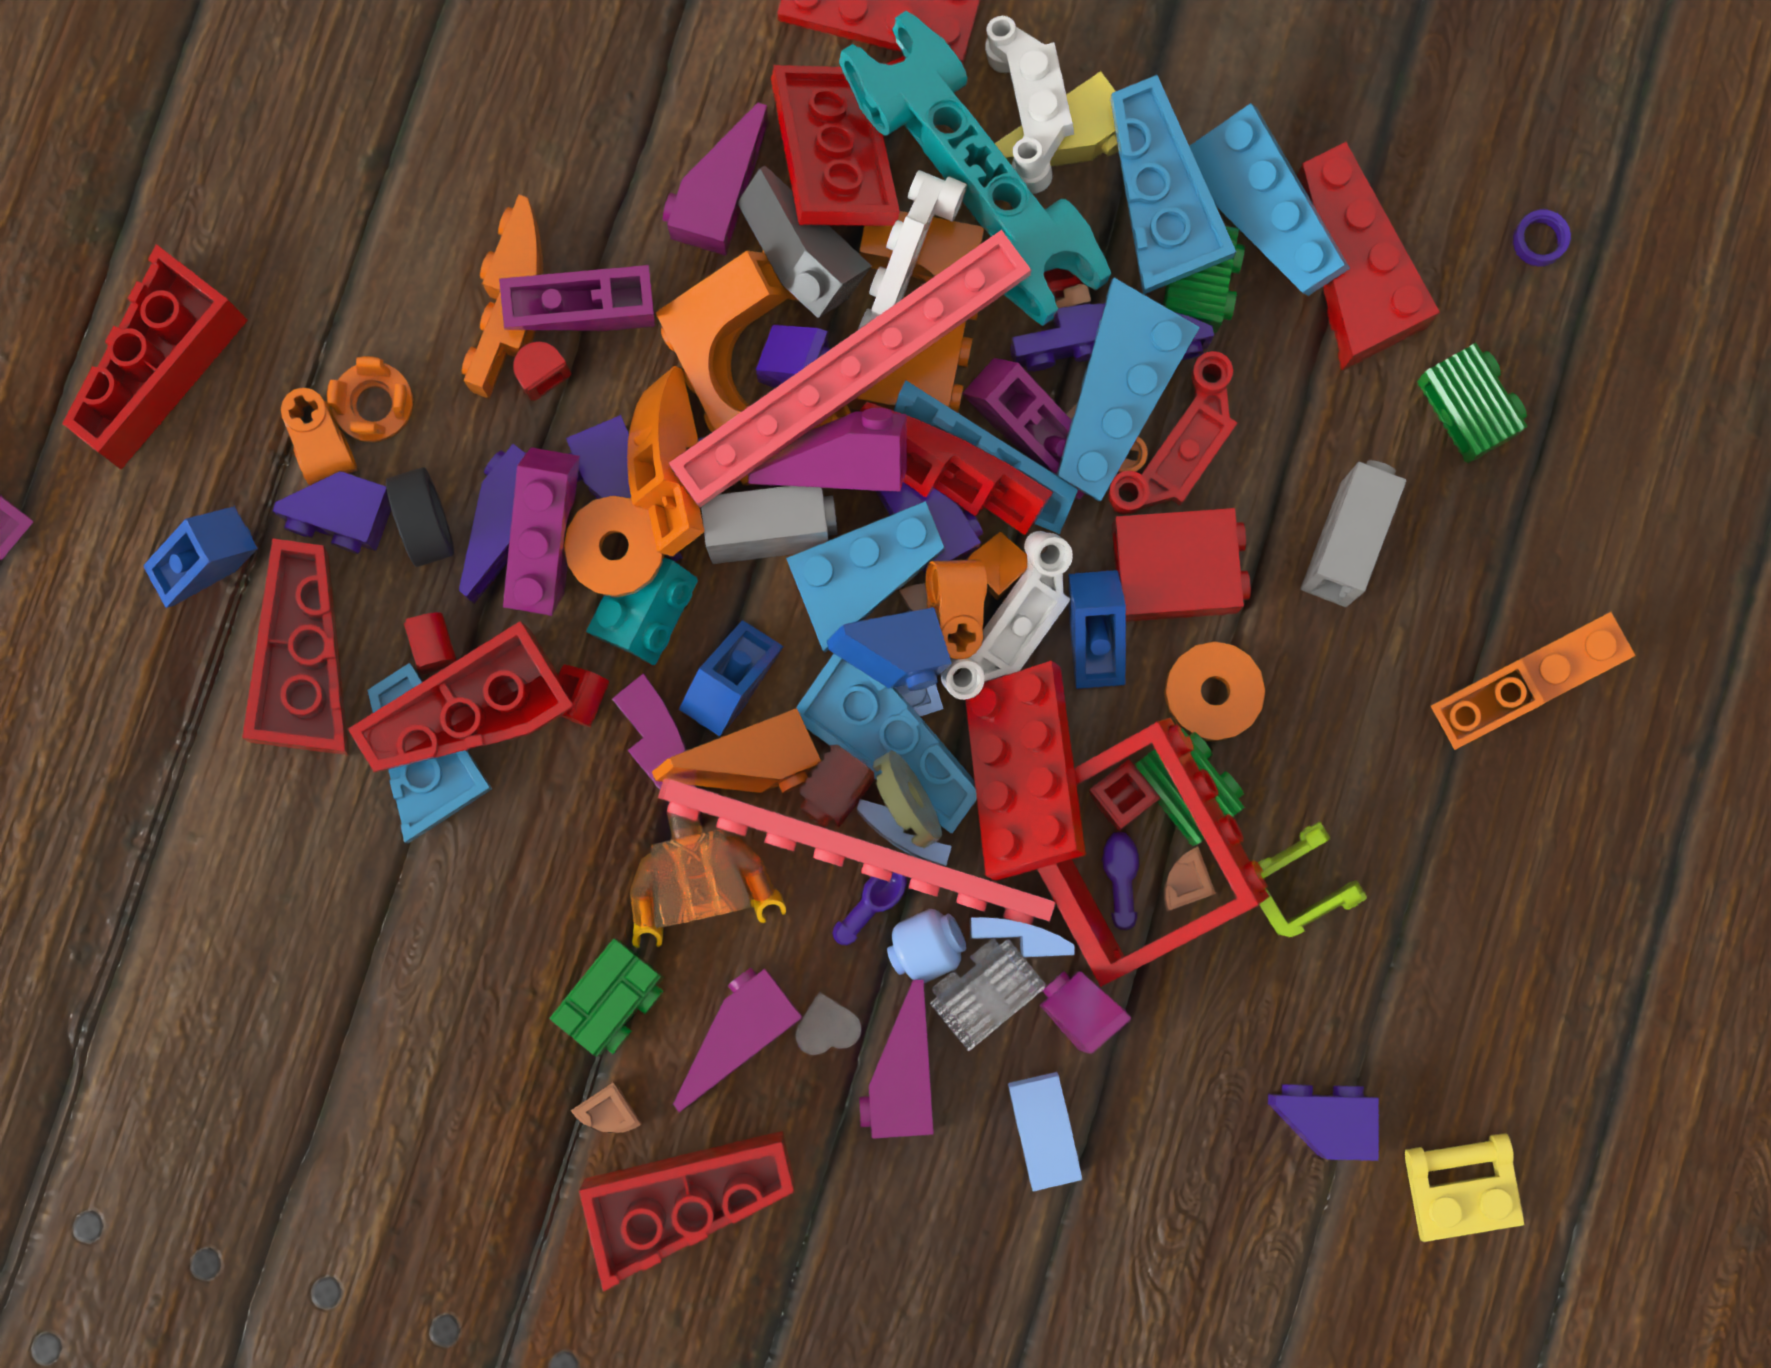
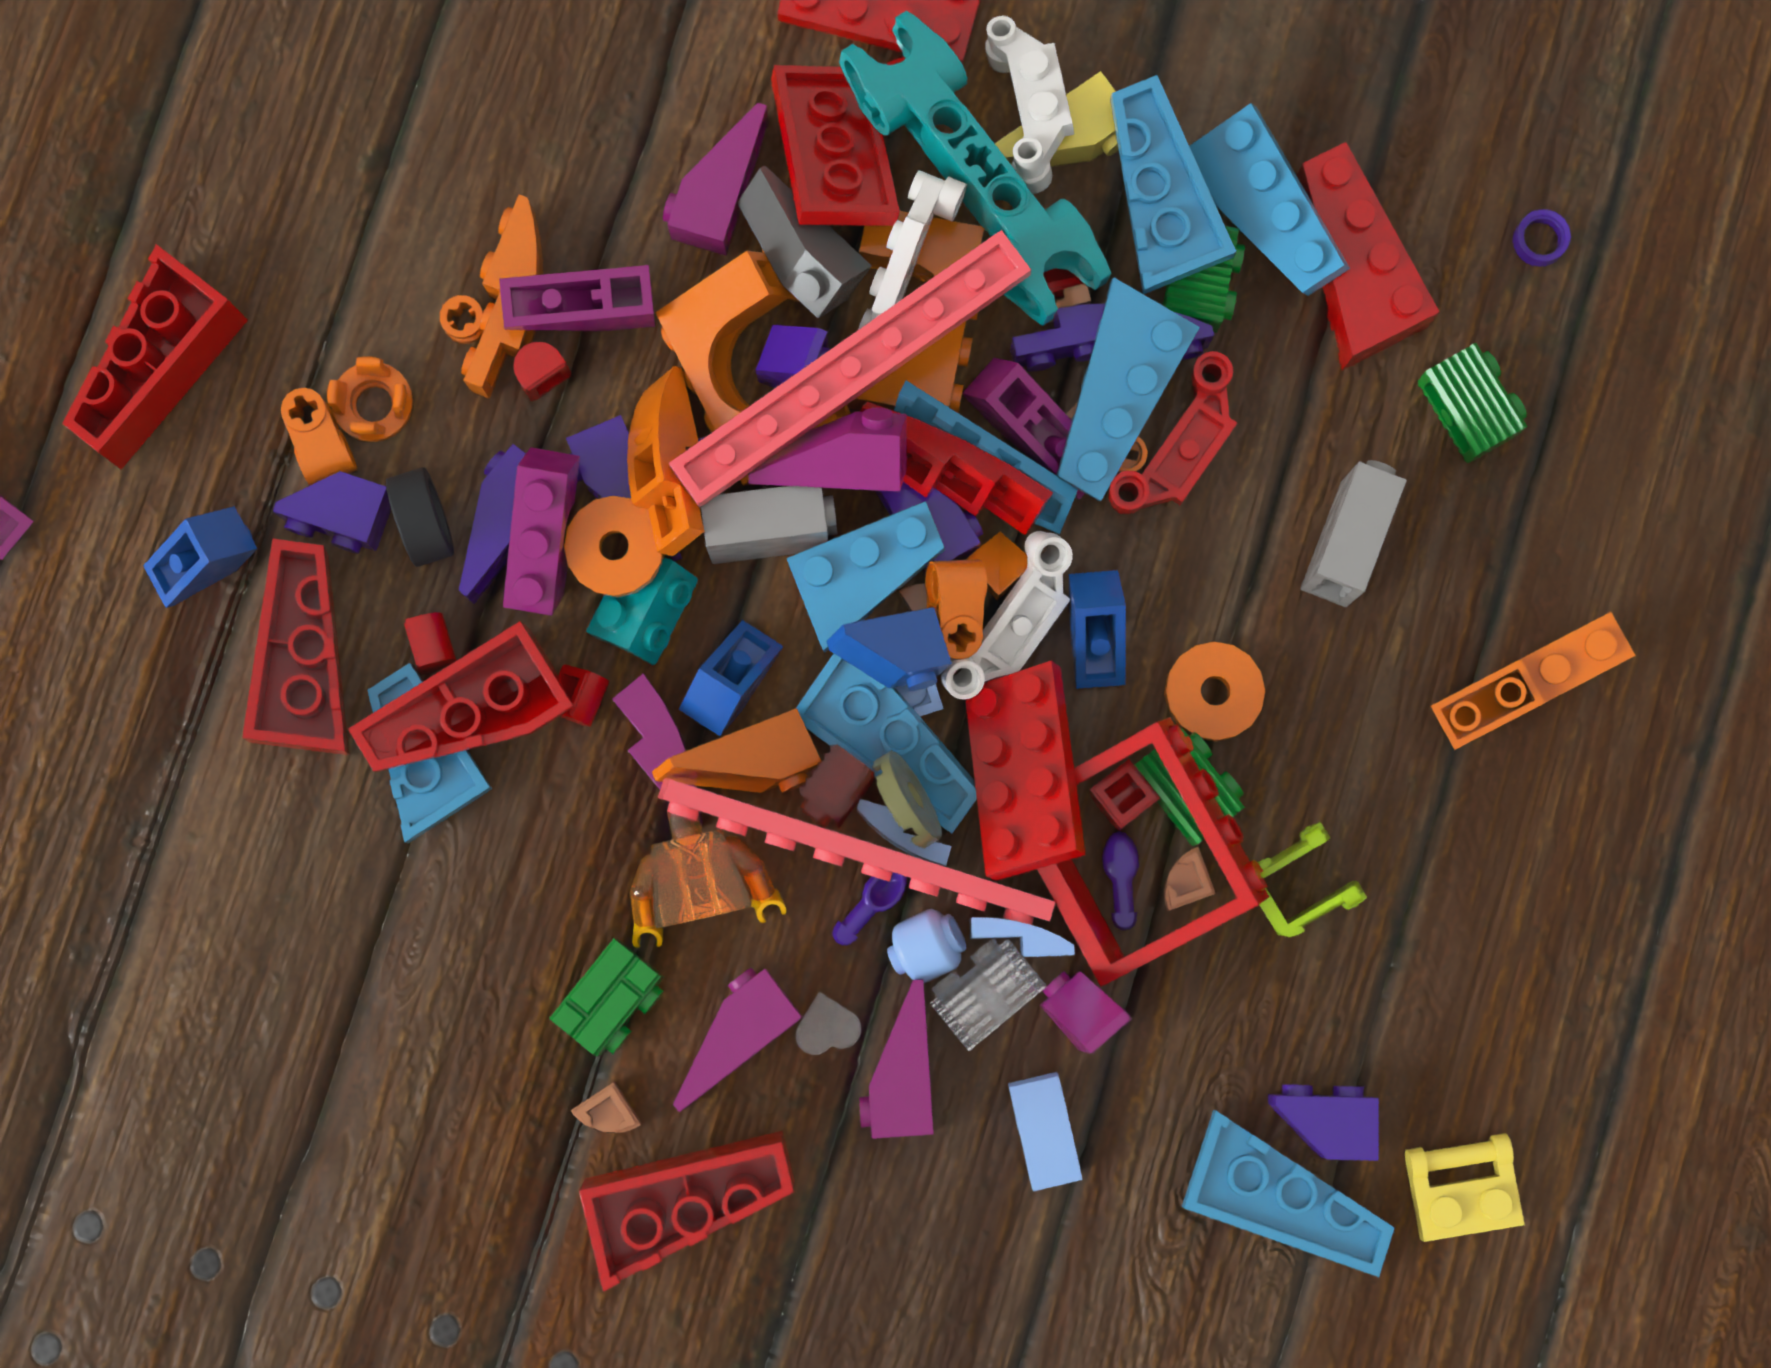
red brick [1111,508,1251,622] -> none
none -> orange bush [440,295,484,344]
none -> dark azure wing [1182,1110,1394,1277]

